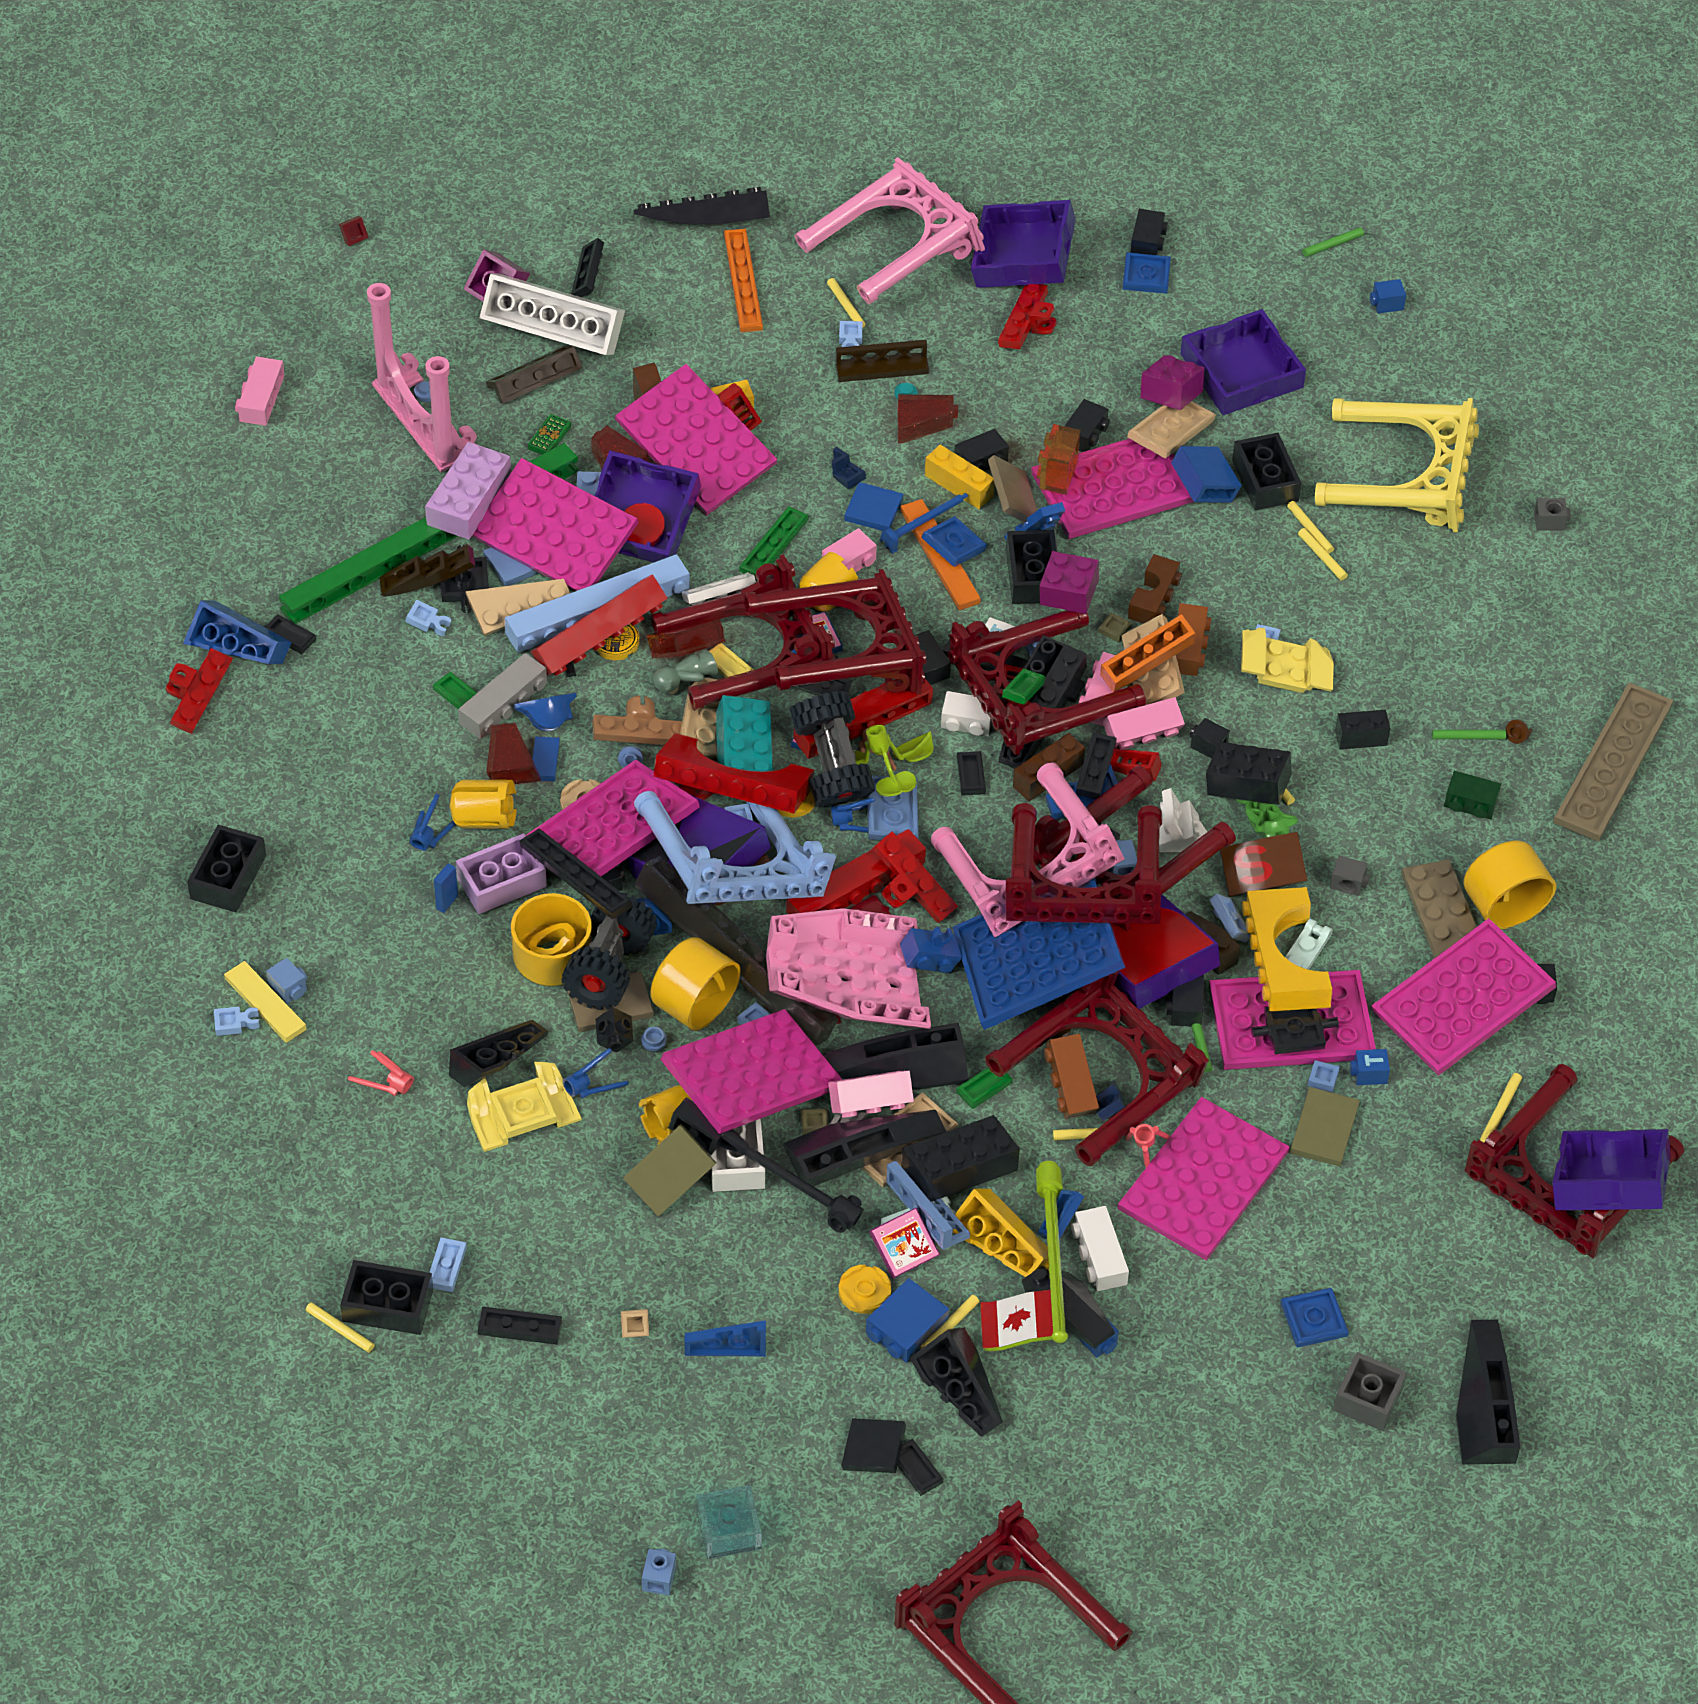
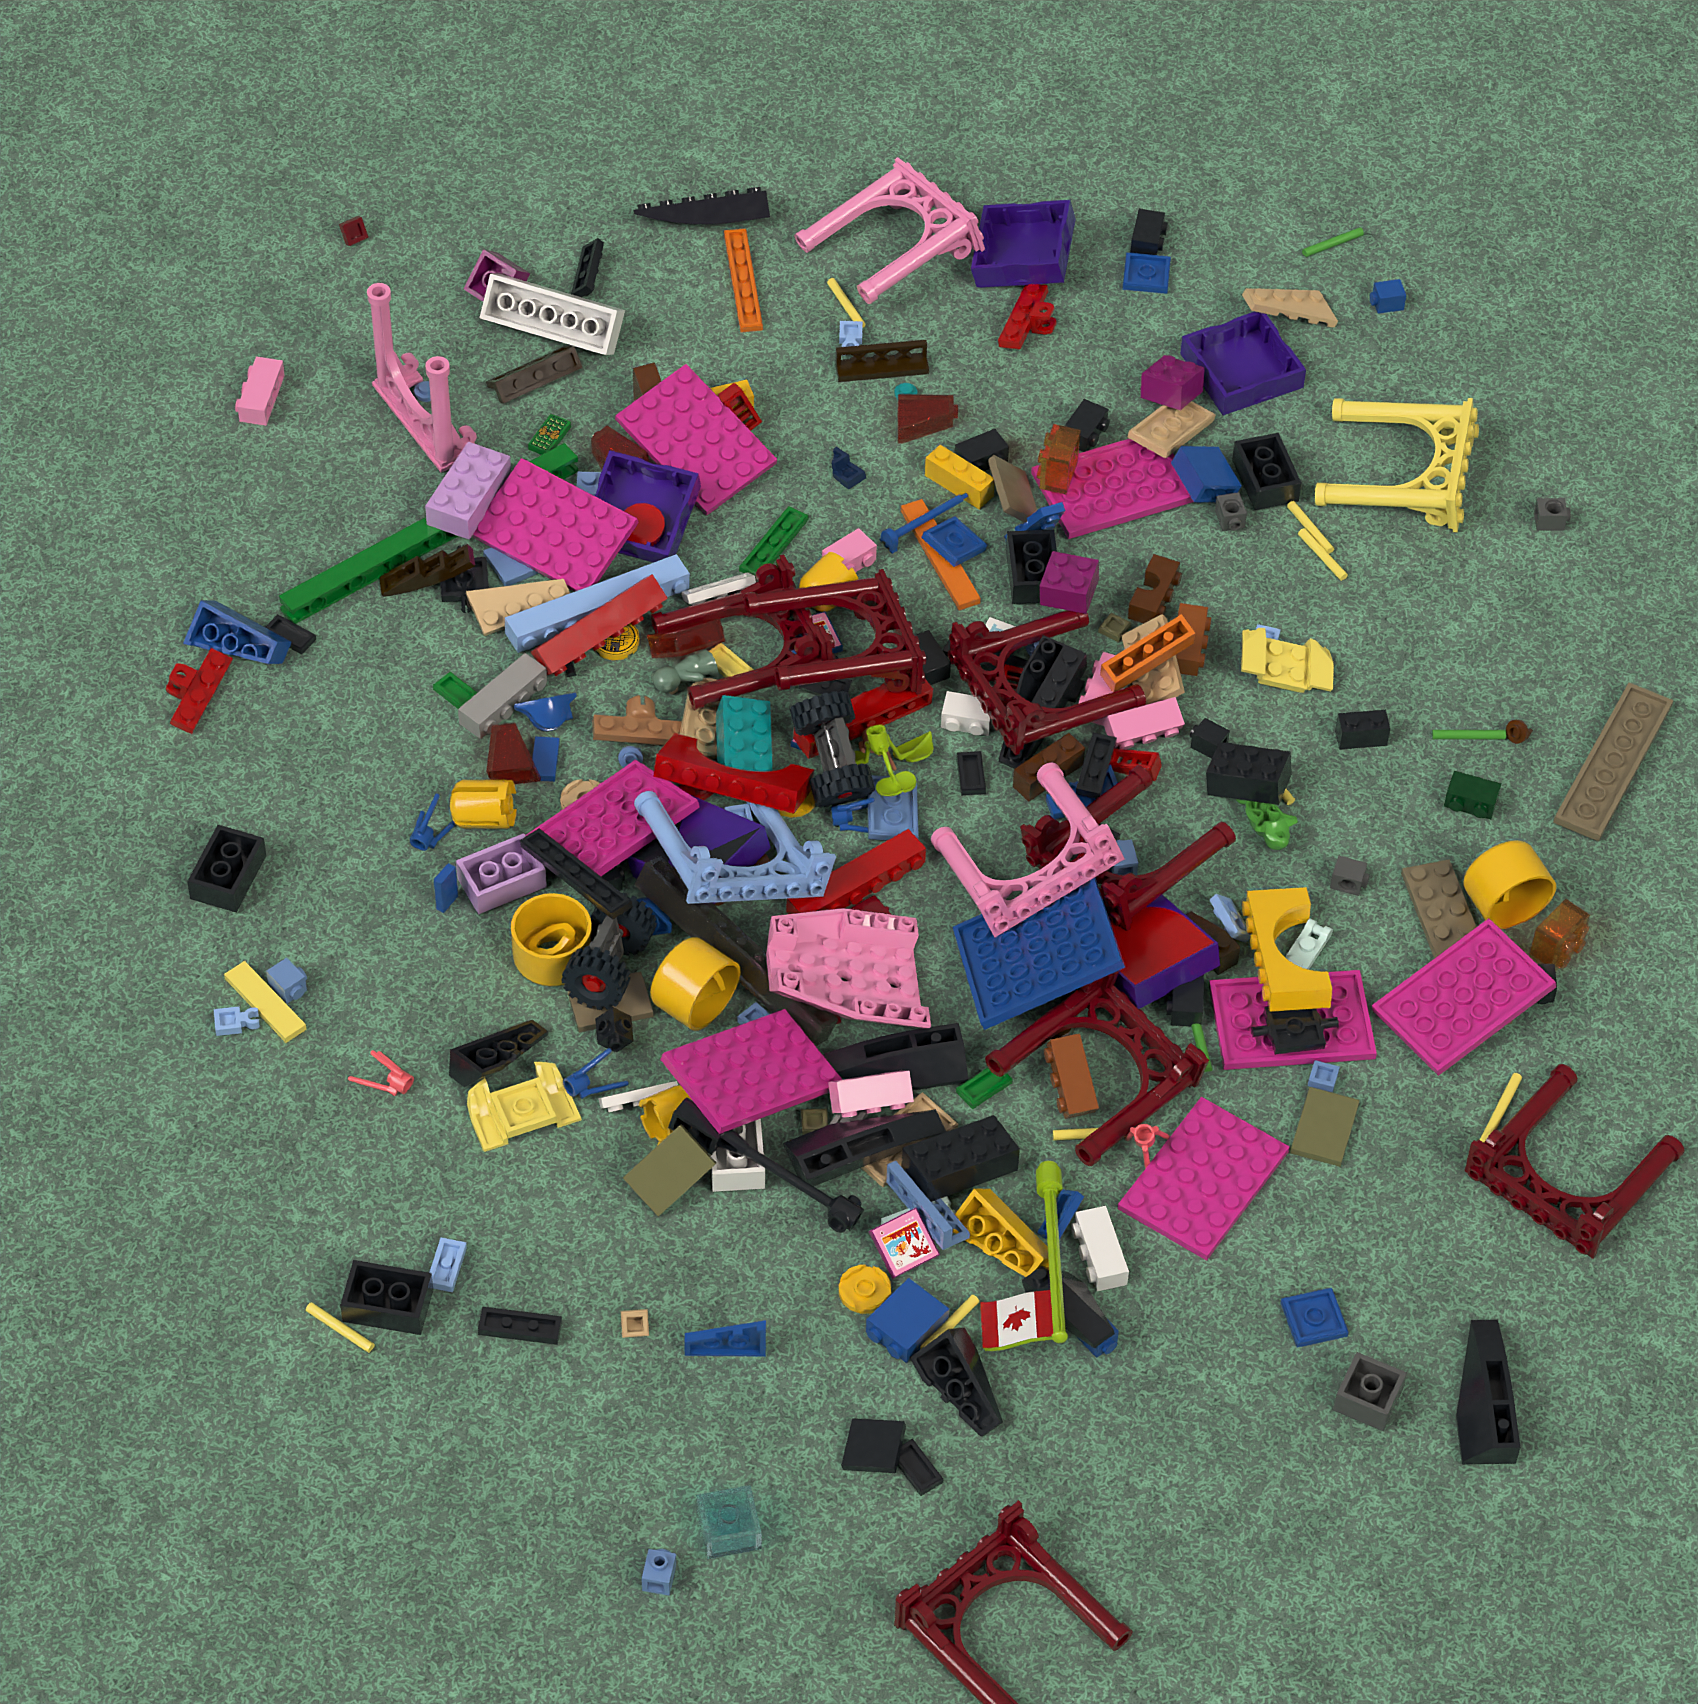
light blue plate [405,600,451,636] -> none
medium blue plate [641,1027,667,1051] -> none
blue tile [844,482,903,531] -> none
red plate [872,831,958,923] -> none
blue brick [900,927,962,973] -> none
green tile [1002,669,1045,705] -> none
dark red arch [1006,803,1162,924] -> none
dark blue slope [1096,1080,1124,1121] -> none
white piece [1159,788,1207,852] -> none
reddish brown slope [1219,832,1307,897] -> none
blue brick [1350,1049,1390,1085] -> none
dark purple tile [1553,1129,1671,1210] -> none
none -> white plate [598,1081,678,1112]
none -> dark grey brick [1215,492,1247,532]
none -> tan wing [1242,288,1338,327]
none -> clear orange brick [1529,899,1590,971]

